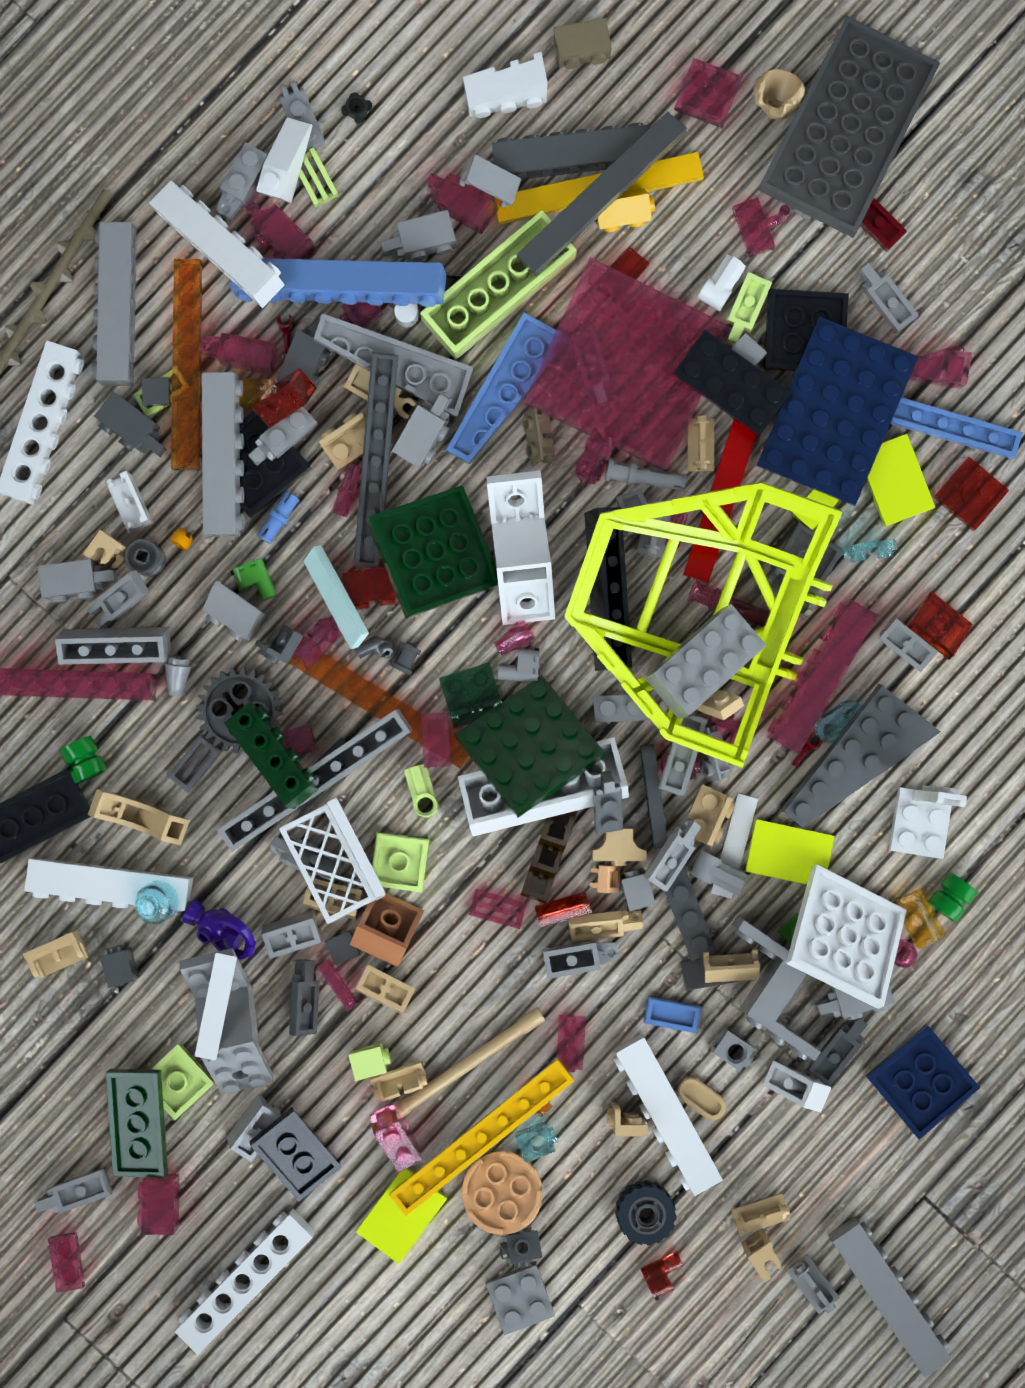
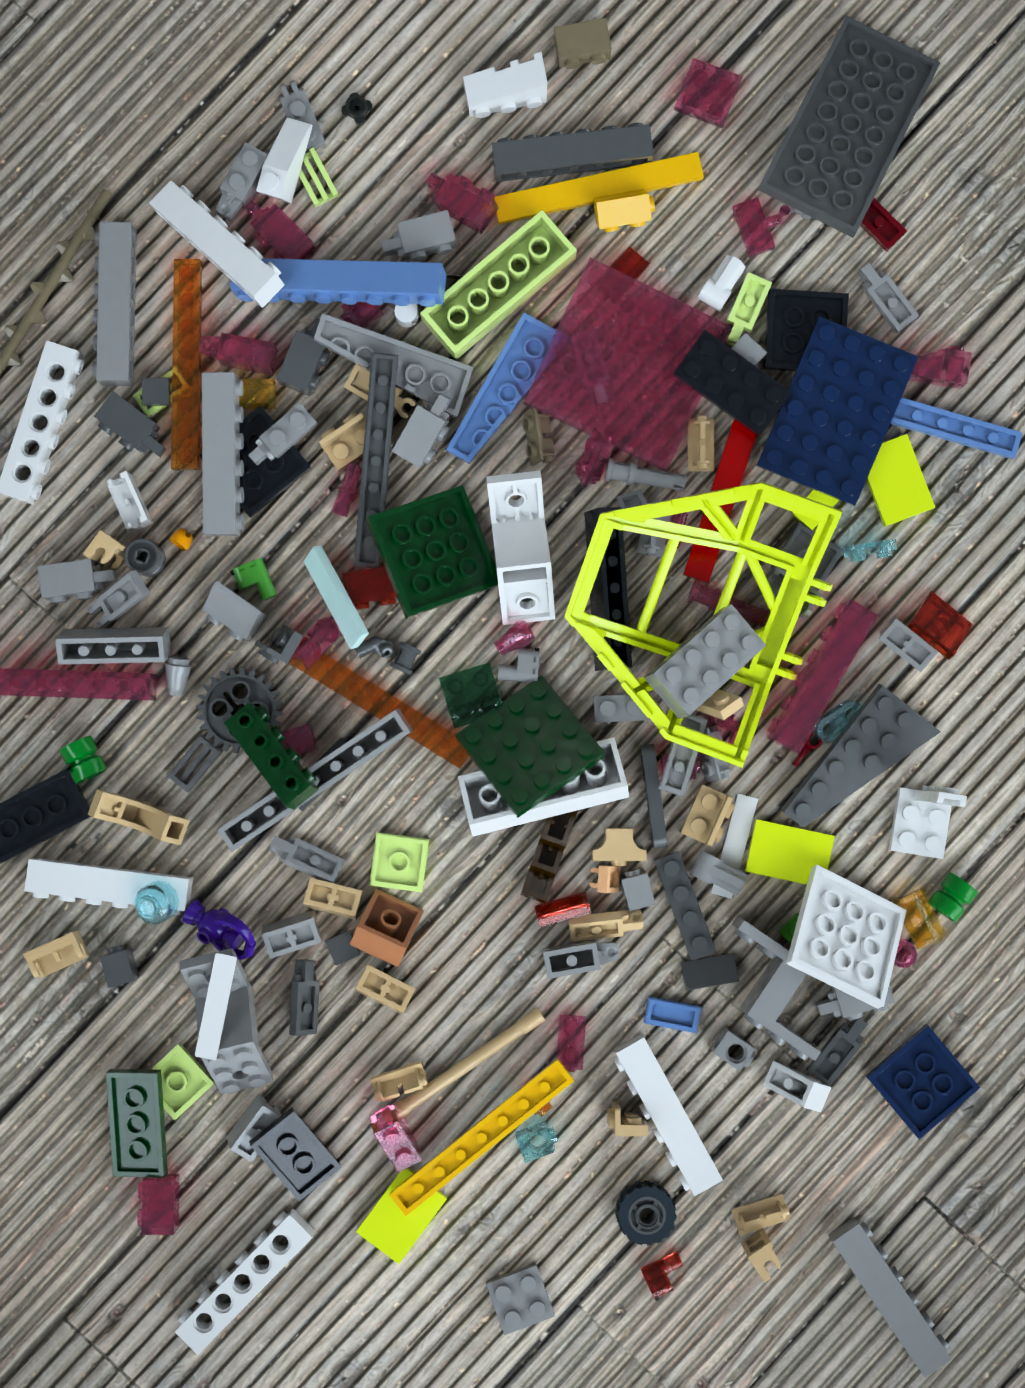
light grey hinge [34,1168,113,1214] -> none
clear pink plate [48,1232,85,1293] -> none
clear red brick [252,368,316,428] -> none
medium blue pin [257,491,300,544] -> none
dark red hand [277,315,294,354] -> none
white fence [279,798,386,925] -> none
clear pink tile [317,958,358,1012] -> none
yellowish green brick [349,1042,391,1081] -> none
yellowish green piece [404,764,439,818] -> none
clear pink plate [421,713,451,768] -> none
light grey hinge [459,155,521,208] -> none
light nougat tile [462,1151,543,1235] -> none
clear pink tile [469,888,527,929] -> none
dark grey brick [499,1229,543,1269] -> none
dark grey tile [517,111,687,275] -> none
dark grey hinge [593,770,623,834] -> none
light grey hinge [643,818,701,892] -> none
tan tile [677,1076,726,1120] -> none
tan hinge [703,949,760,983] -> none
tan hair [753,69,807,120] -> none
light grey hinge [786,1254,840,1314] -> none
clear red tile [933,457,1009,531] -> none

